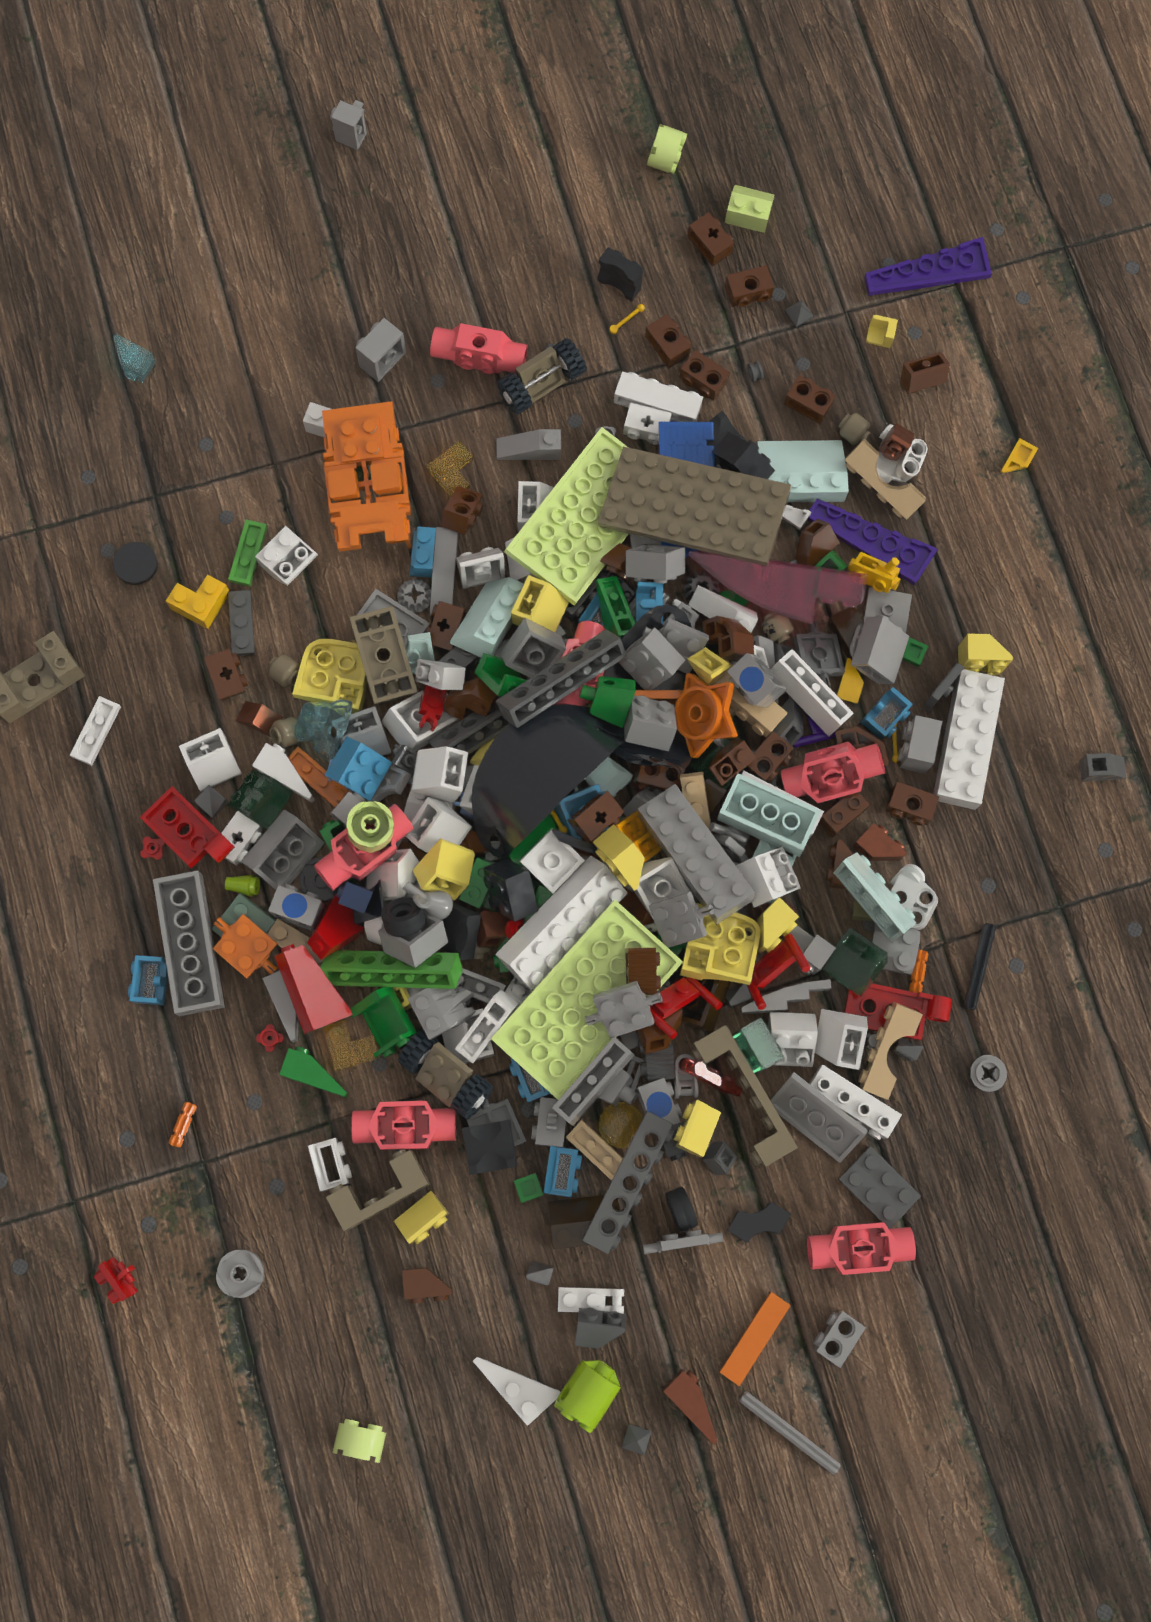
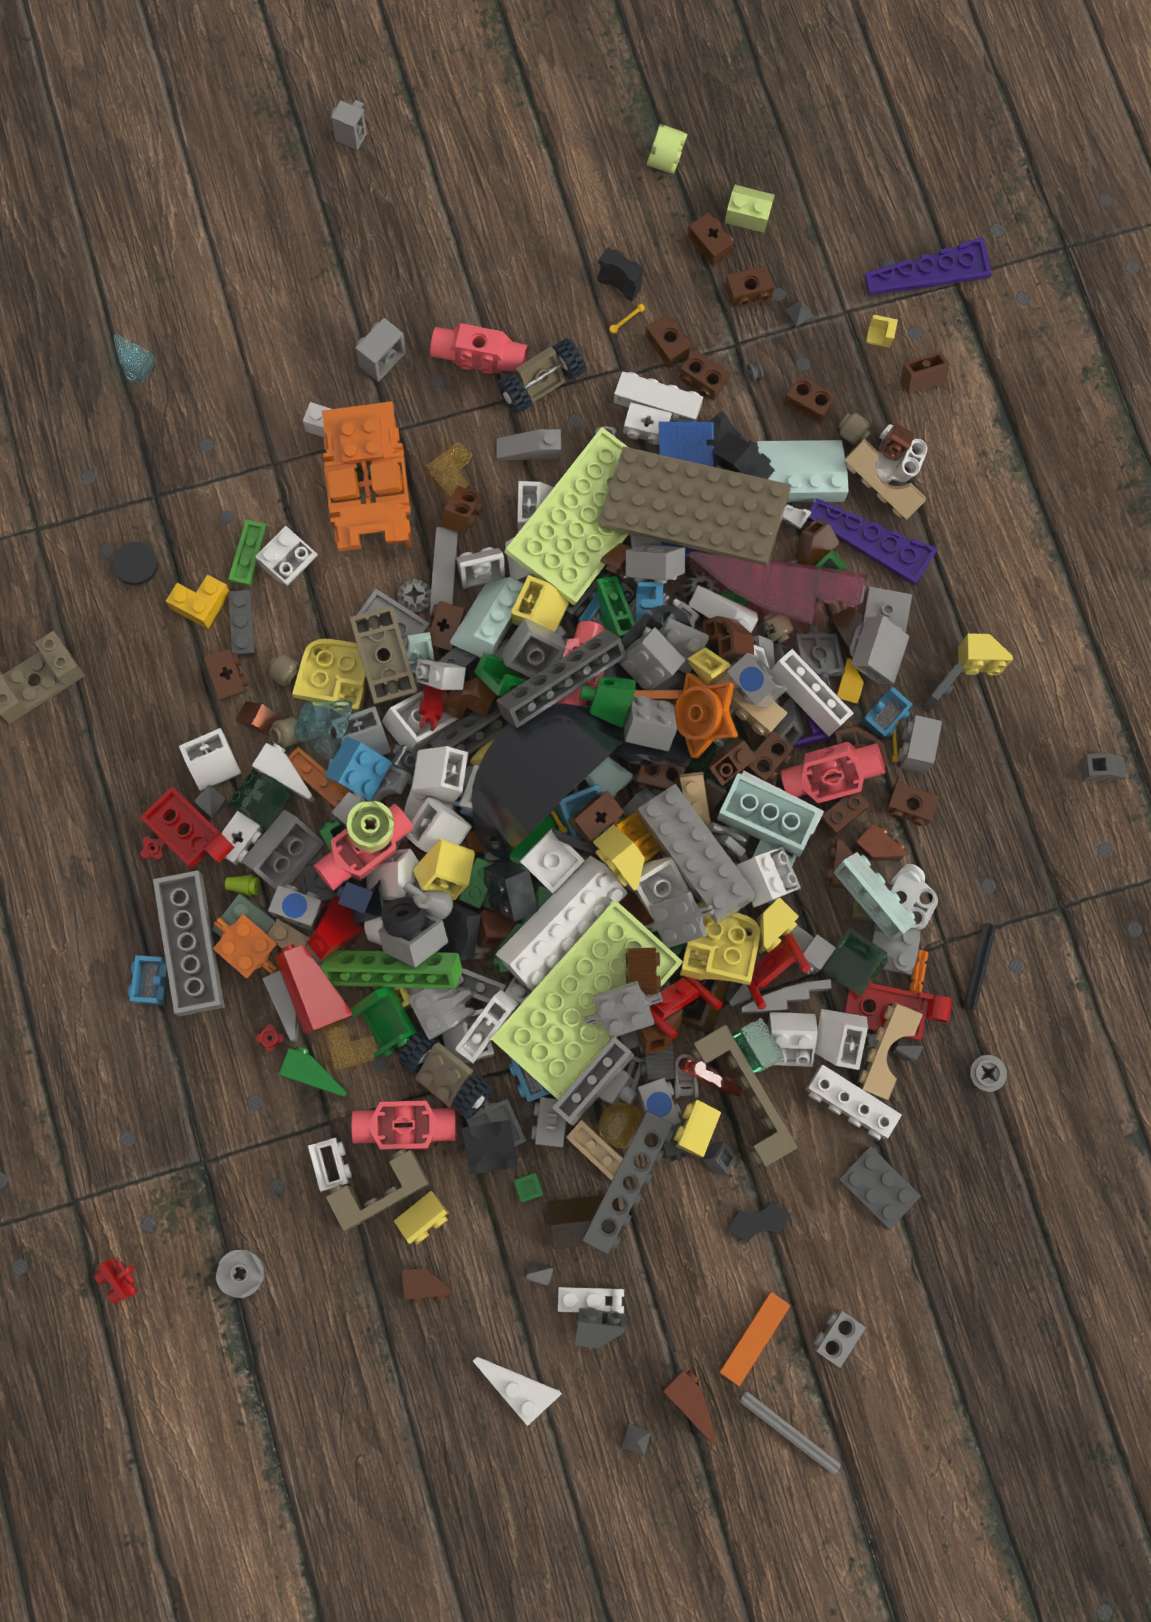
white plate [70,696,121,766] -> none
orange axle [169,1102,197,1147] -> none
yellowish green brick [332,1419,386,1463] -> none
dark azure window [409,527,436,578] -> none
red plate [505,919,524,939] -> none
dark azure window [544,1146,582,1197] -> none
lime cylinder [554,1360,621,1433] -> none
light grey plate [643,1230,724,1255] -> none
black tyre [665,1187,698,1232] -> none
light grey plate [770,1072,868,1163] -> none
coral brick [807,1222,916,1275] -> none
yellow brick [847,552,900,593] -> none
green tile [902,637,928,667] -> none
white brick [933,669,1005,810] -> none
yellow slope [1001,438,1038,473] -> none

